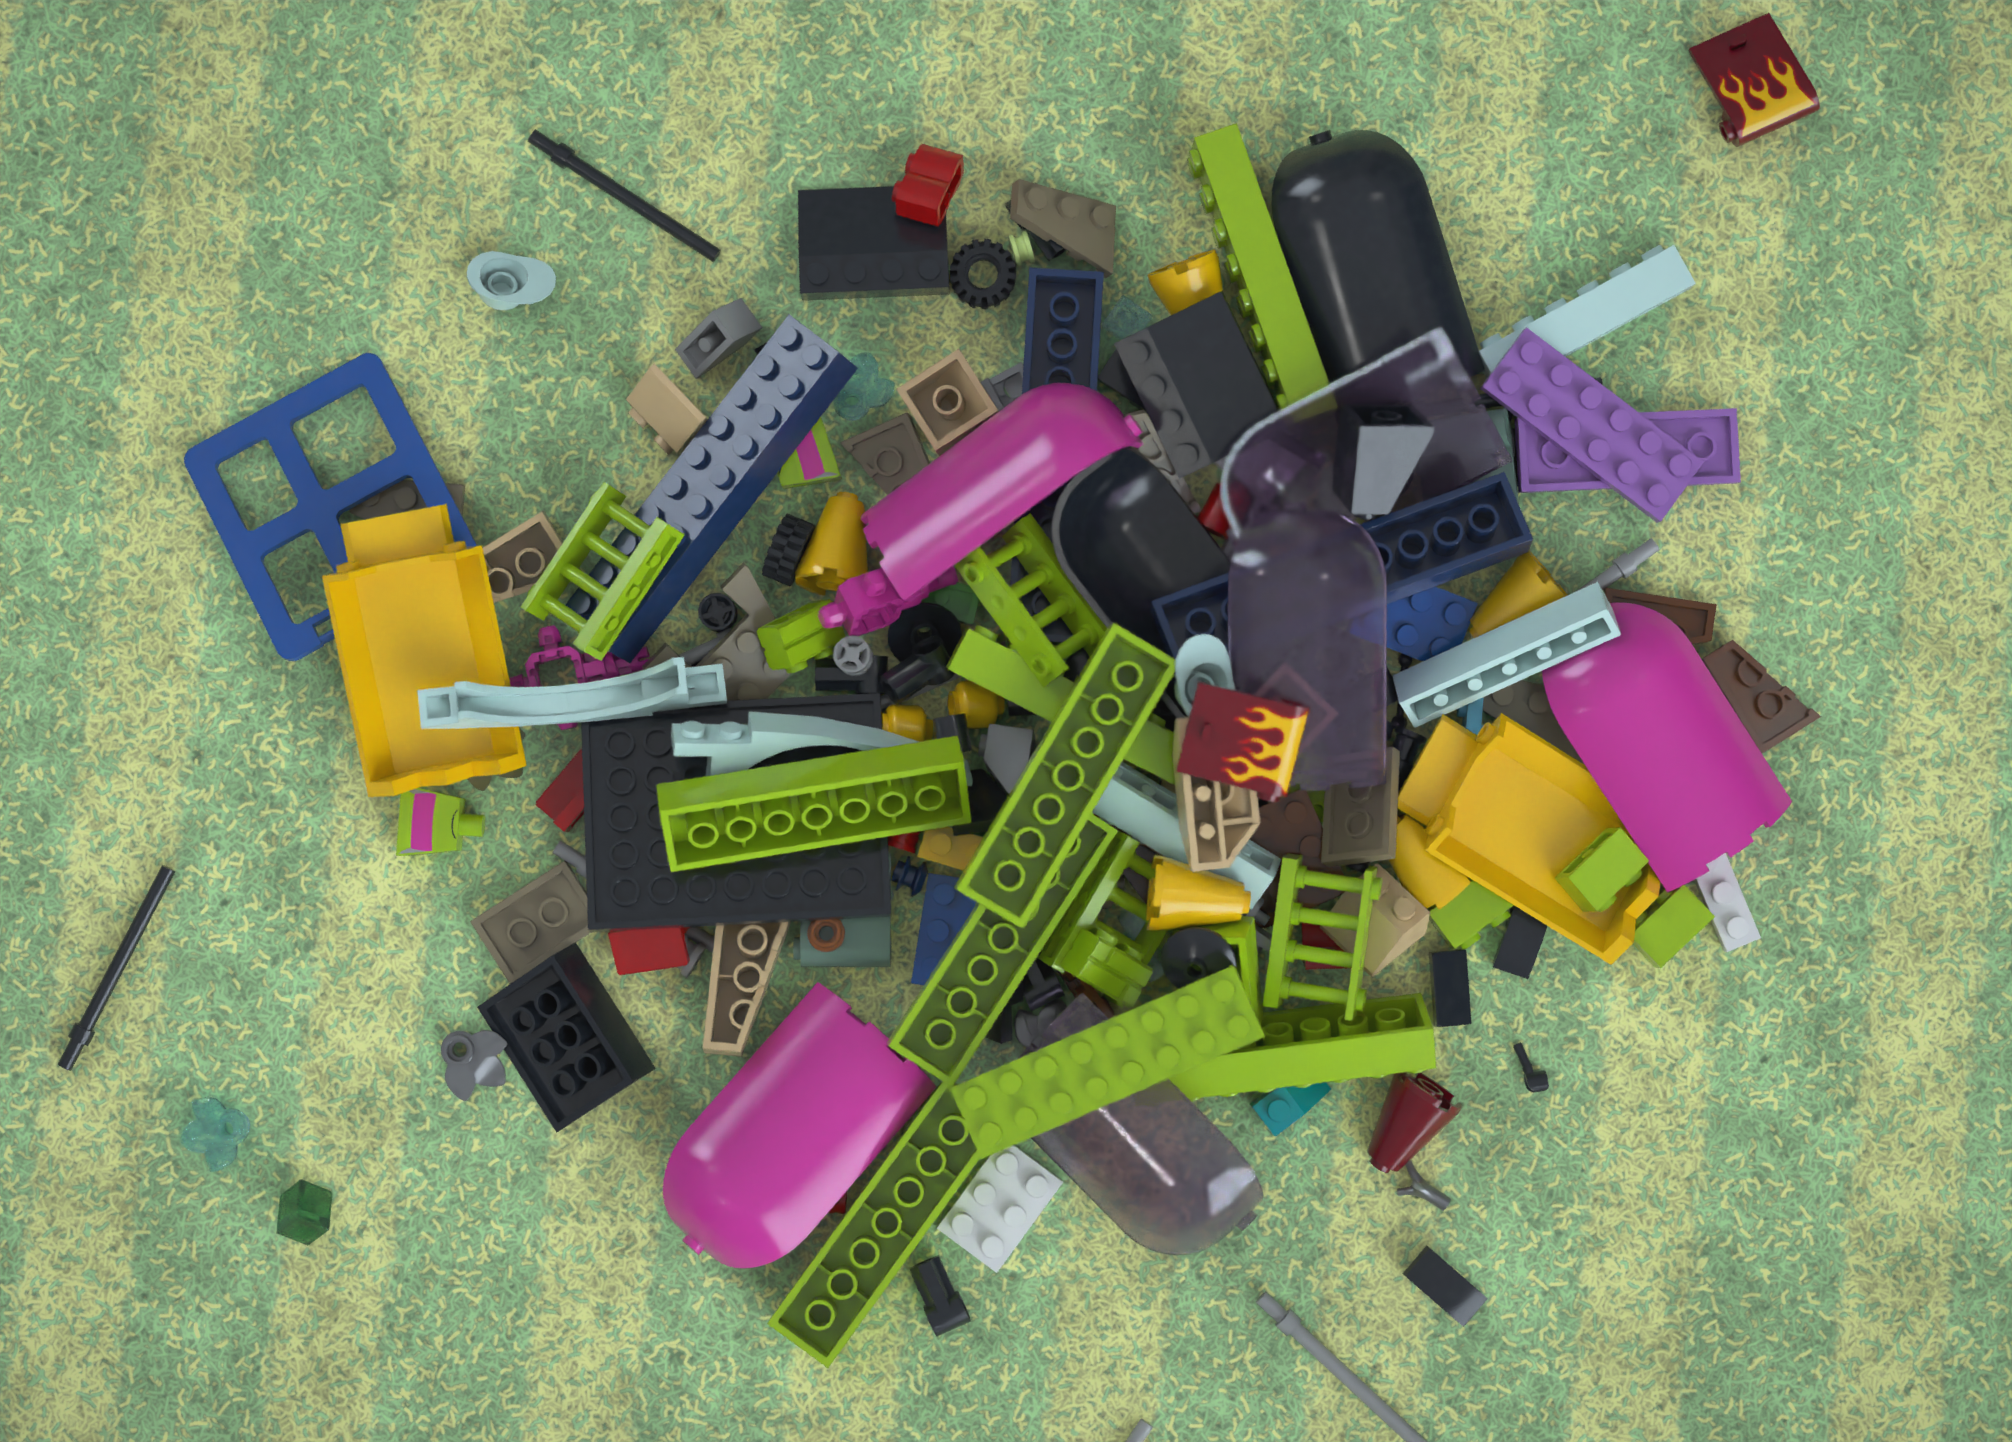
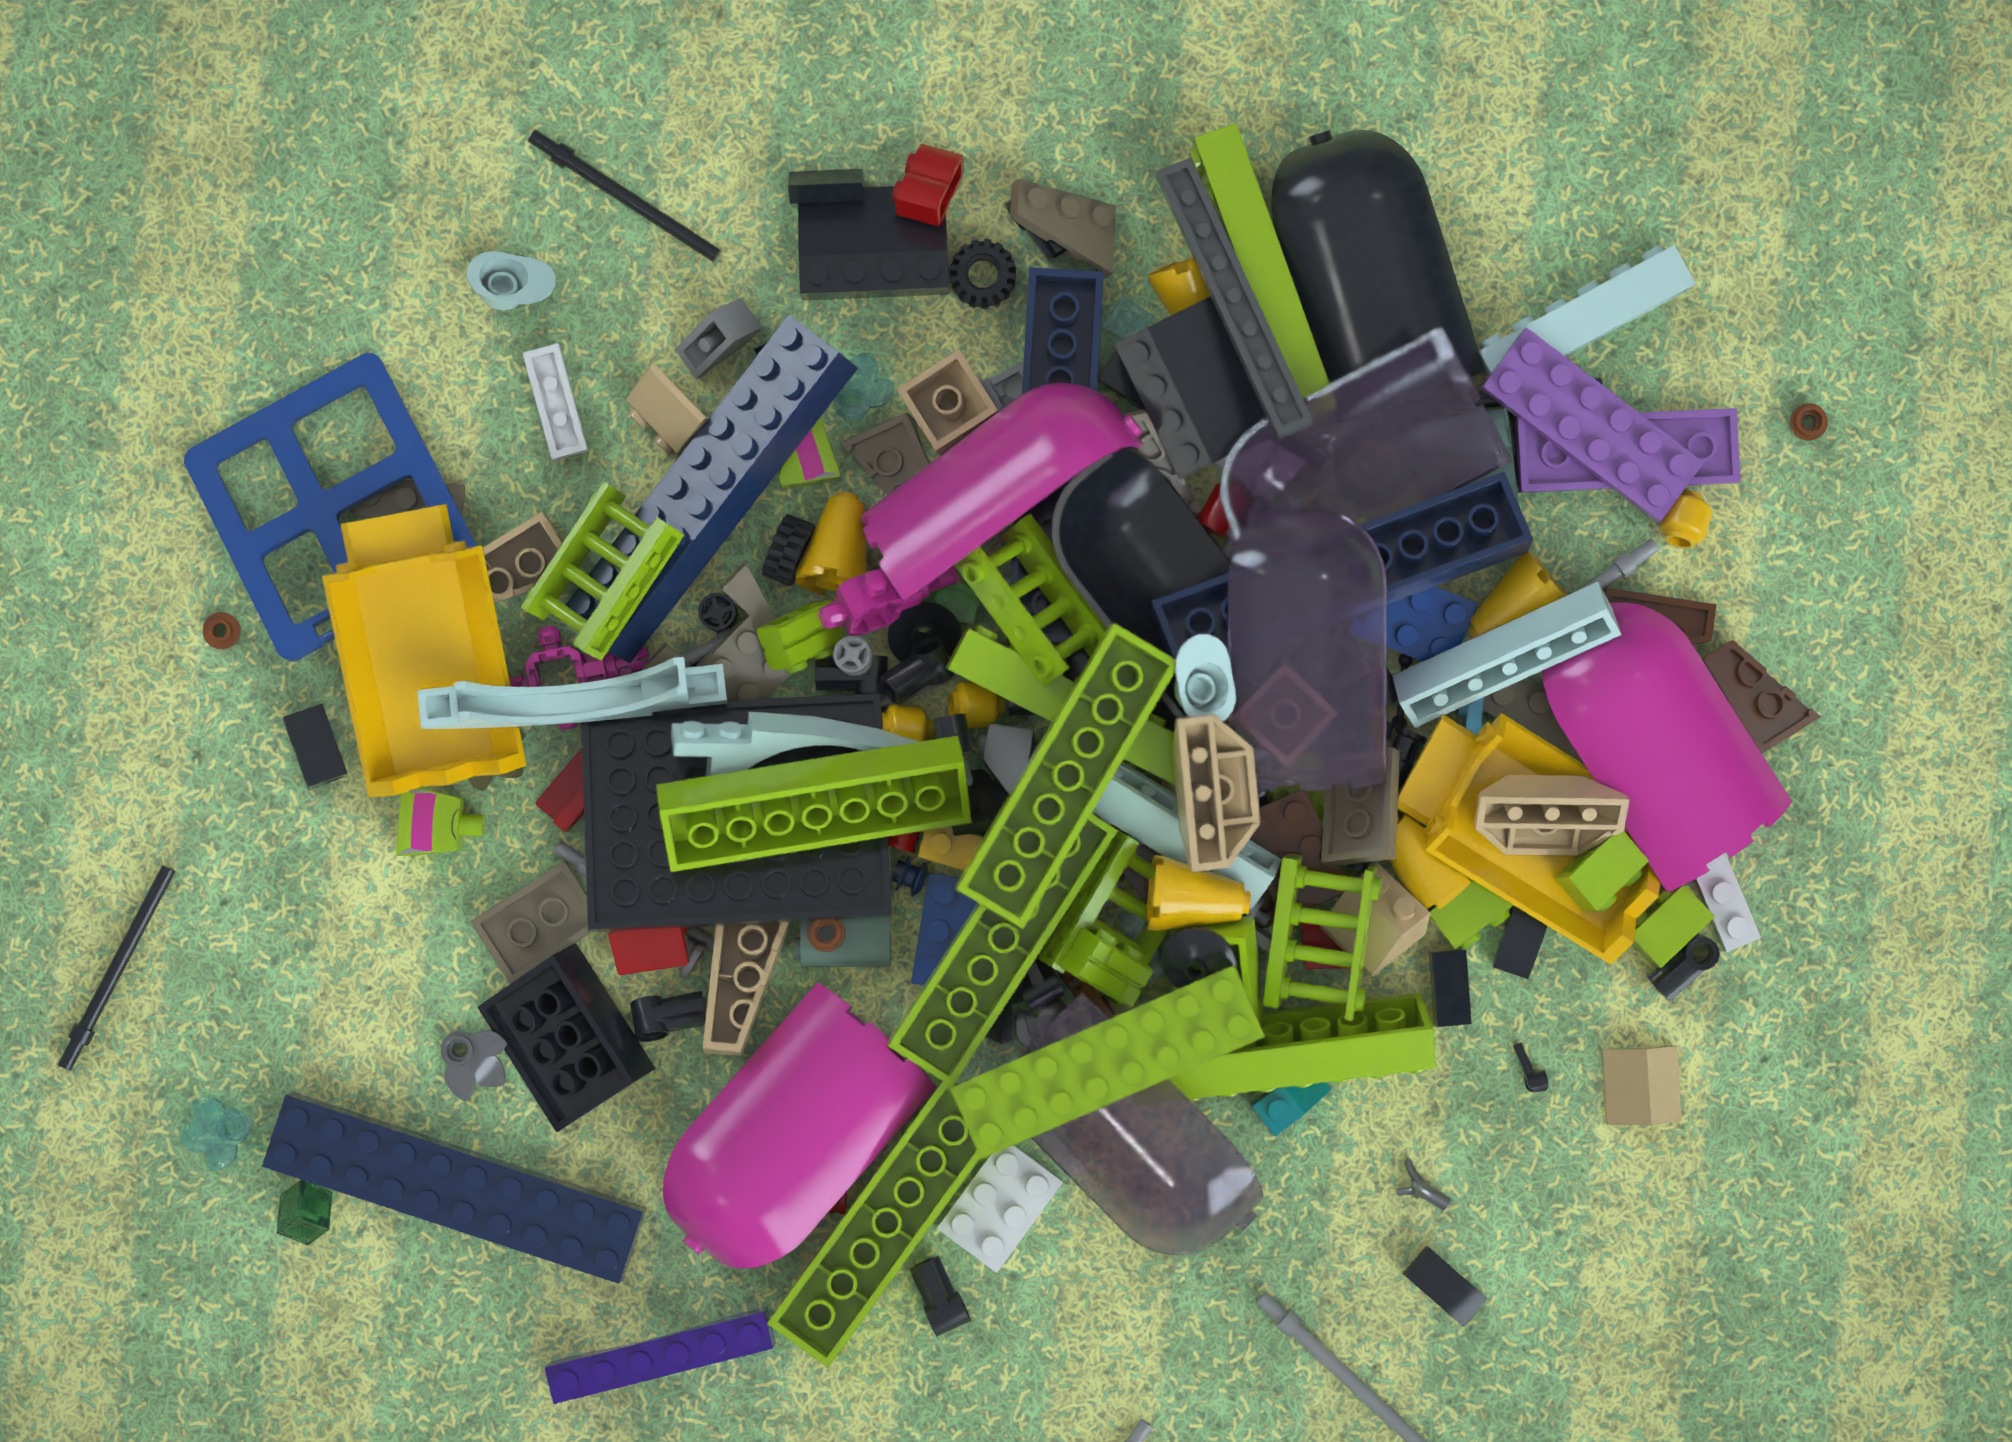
yellowish green bush [1008,230,1035,267] -> none
dark red door [1176,681,1311,802] -> none
slope [1332,404,1434,519] -> none
dark red cone [1367,1072,1462,1173] -> none
dark red door [1689,13,1820,147] -> none
none -> dark orange plate [203,612,241,650]
none -> dark blue brick [262,1092,647,1284]
none -> black hinge [283,704,348,791]
none -> white plate [523,343,589,461]
none -> dark purple arch [544,1307,776,1404]
none -> black piece [630,991,706,1042]
none -> black slope [788,169,864,204]
none -> dark grey plate [1156,158,1313,440]
none -> tan wedge [1474,774,1629,856]
none -> tan slope [1602,1046,1682,1125]
none -> black piece [1646,934,1720,1001]
none -> yellow head [1659,490,1712,549]
none -> dark orange plate [1789,403,1828,441]

